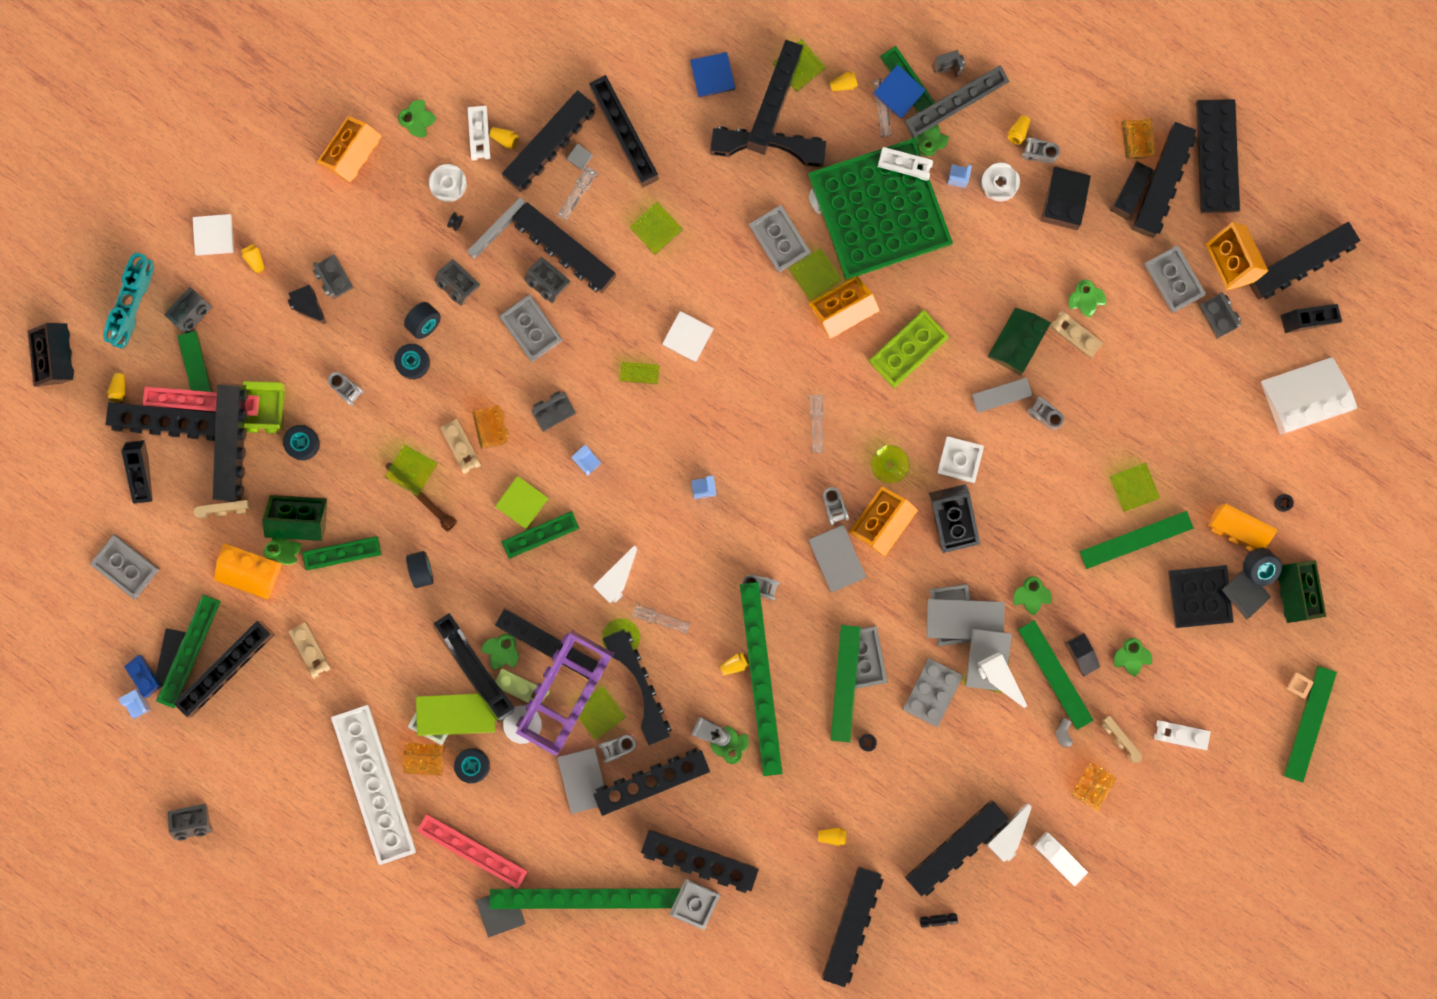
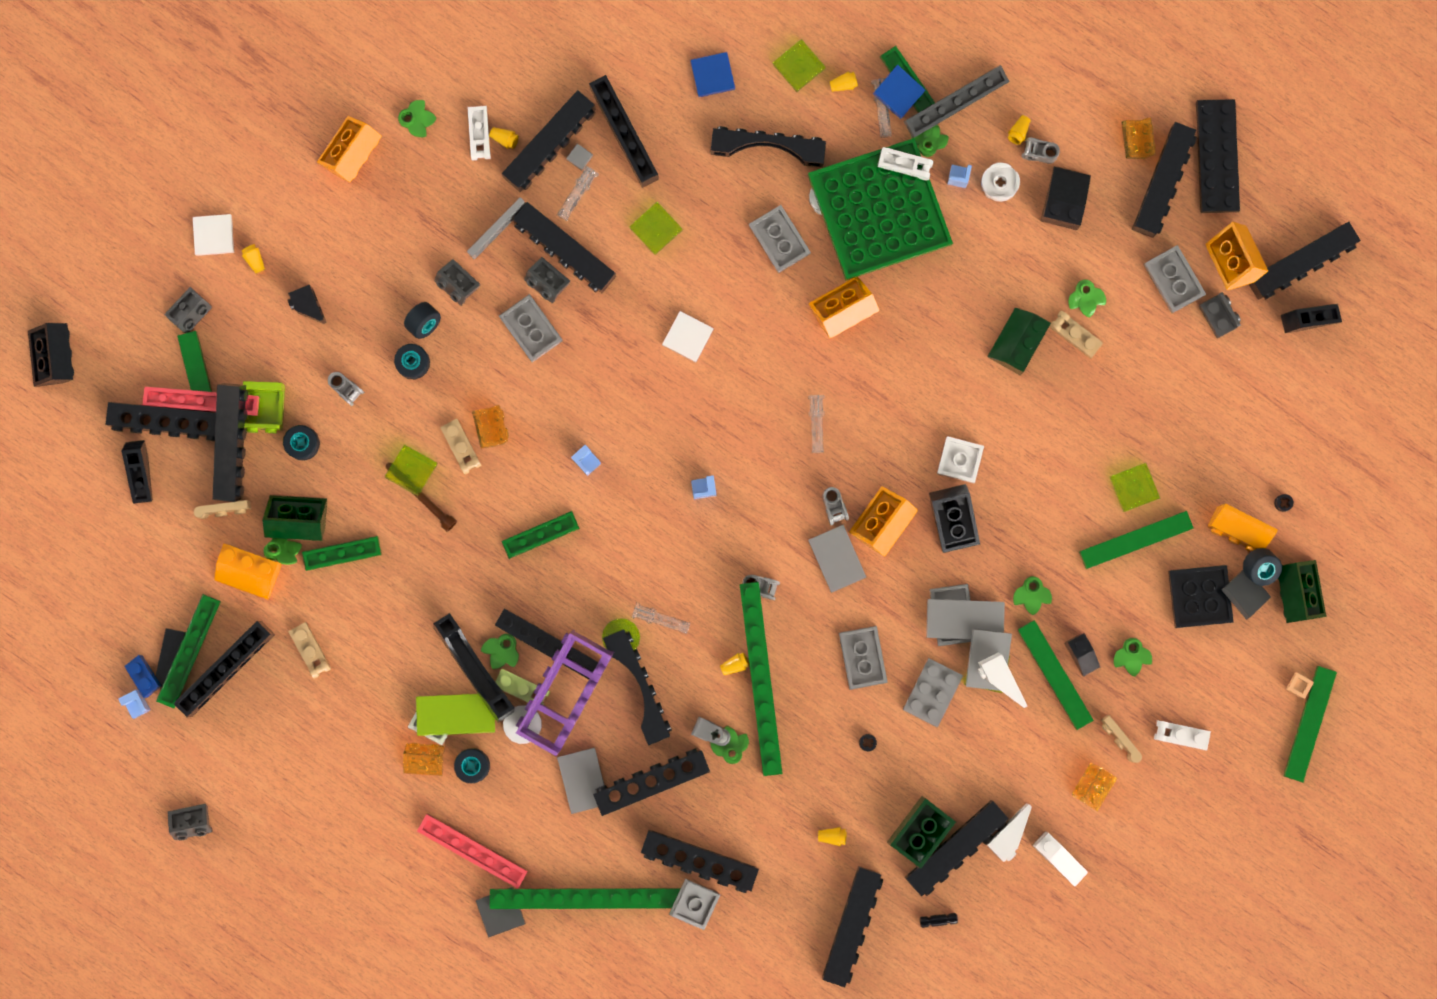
light grey tile [90,534,160,600] -> none
teal piece [103,252,154,349] -> none
yellow cone [106,373,126,403] -> none
dark grey bracket [313,254,354,299] -> none
white plate [331,705,417,865] -> none
black wheel [406,551,434,588] -> none
white tile [429,164,467,202] -> none
black bush [447,212,464,231] -> none
lime tile [495,476,549,529] -> none
dark grey bracket [531,391,577,432] -> none
clear neon green tile [572,686,626,740] -> none
white slope [593,546,638,603] -> none
light grey piece [598,735,637,763] -> none
clear neon green tile [620,362,660,384] -> none
black brick [747,40,804,155] -> none
clear neon green tile [789,248,842,301] -> none
green tile [830,625,861,743] -> none
lime tile [868,309,950,389] -> none
clear neon green dish [871,445,910,484] -> none
dark grey bracket [932,50,965,77] -> none
light grey tile [972,378,1033,413] -> none
light grey piece [1027,396,1064,430] -> none
light grey arm [1056,718,1073,748] -> none
black slope [1110,161,1153,219] -> none
white slope [1260,357,1358,435] -> none
none -> dark green slope [887,796,956,869]

